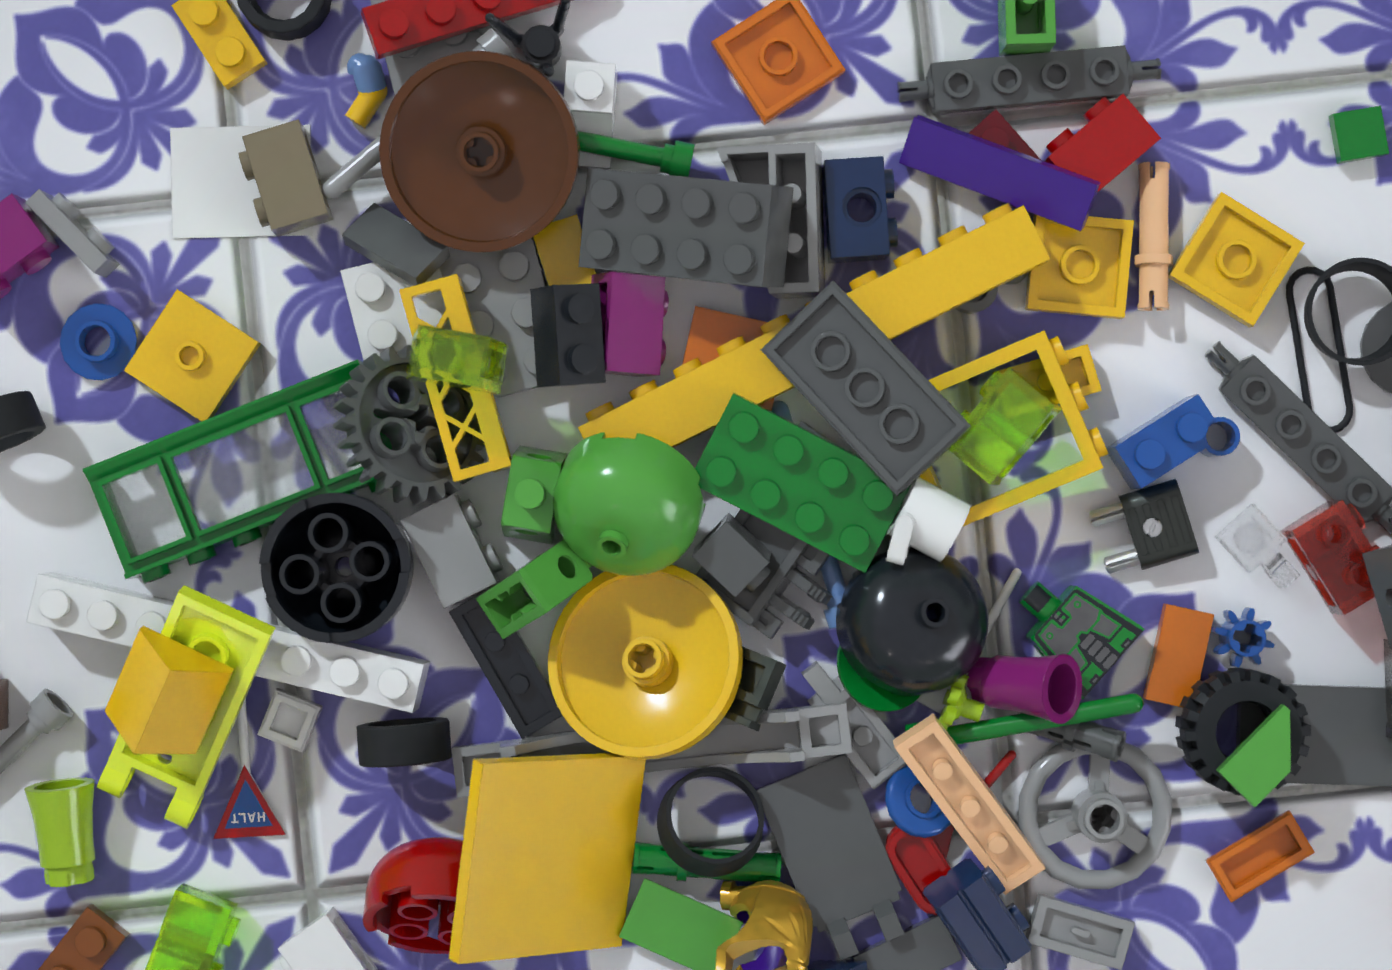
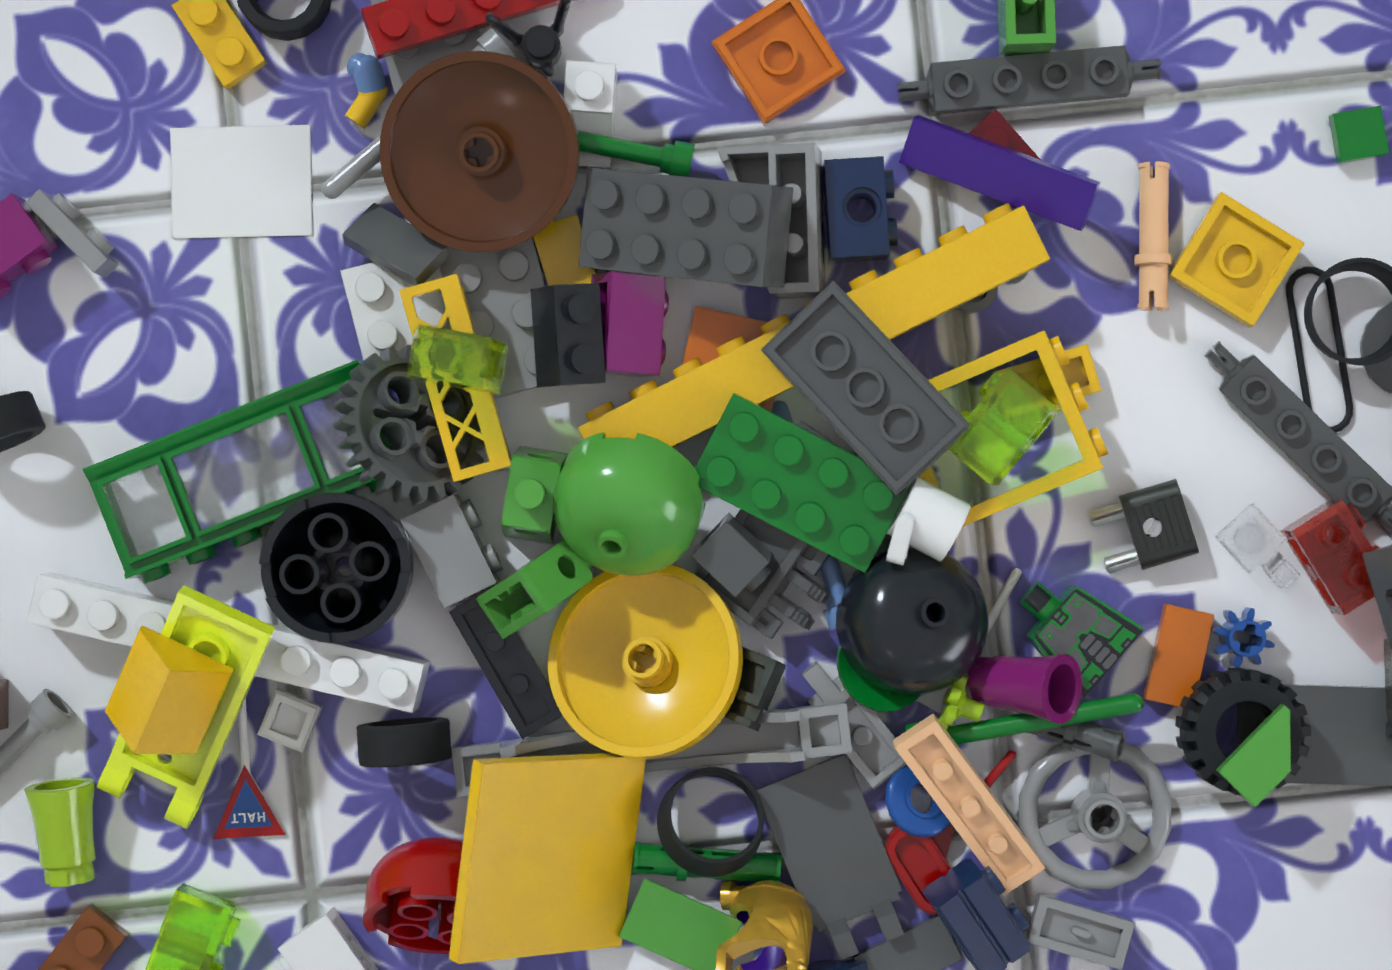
blue piece [60,303,137,381] -> none
yellow plate [123,289,261,421] -> none
dark tan brick [238,119,333,237] -> none
yellow plate [1025,214,1134,319] -> none
red brick [1045,94,1161,192] -> none
blue hinge [1106,394,1240,490] -> none
orange tile [1205,810,1315,903] -> none

